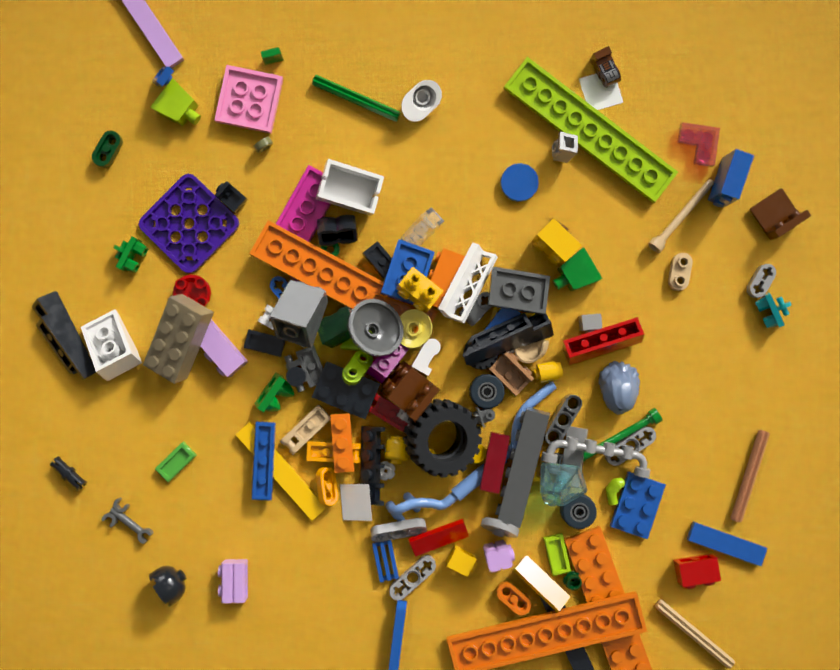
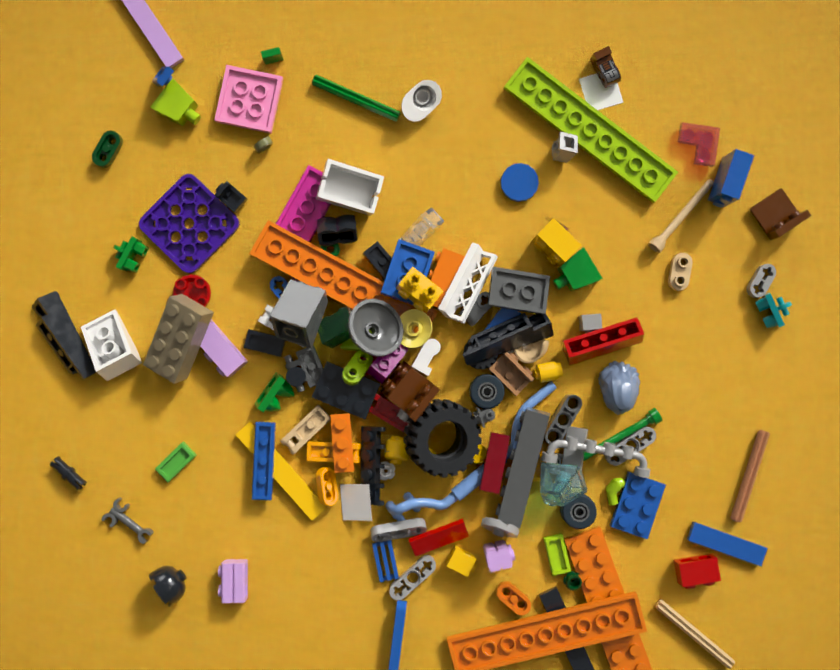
tile [513,556,570,612] -> none

